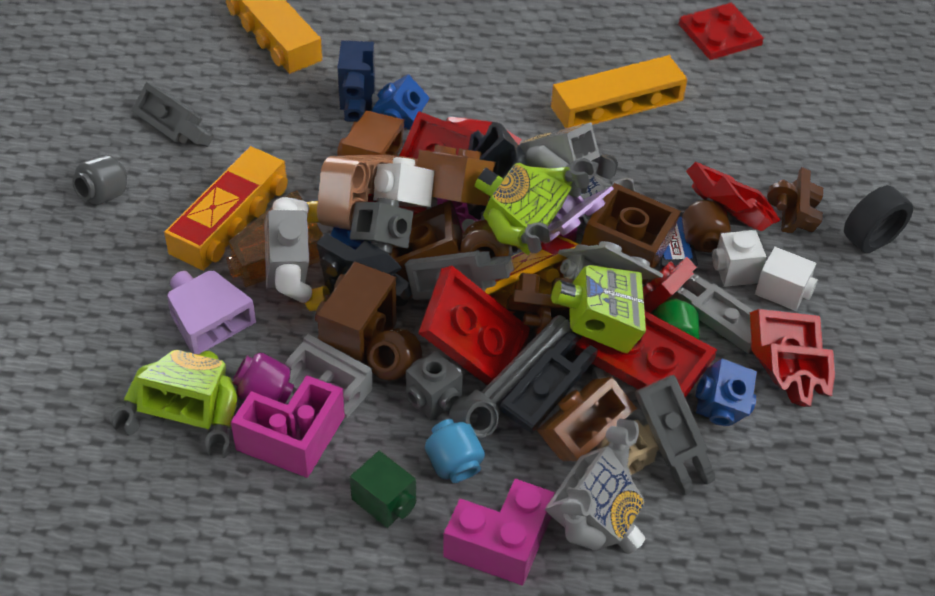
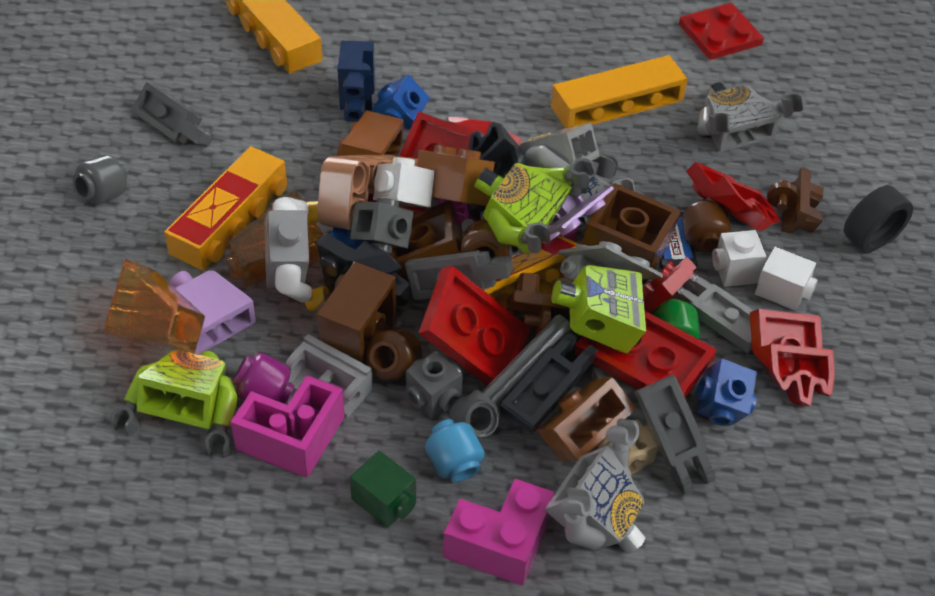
none -> clear orange slope [103,259,205,354]
none -> light grey torso [697,82,803,152]

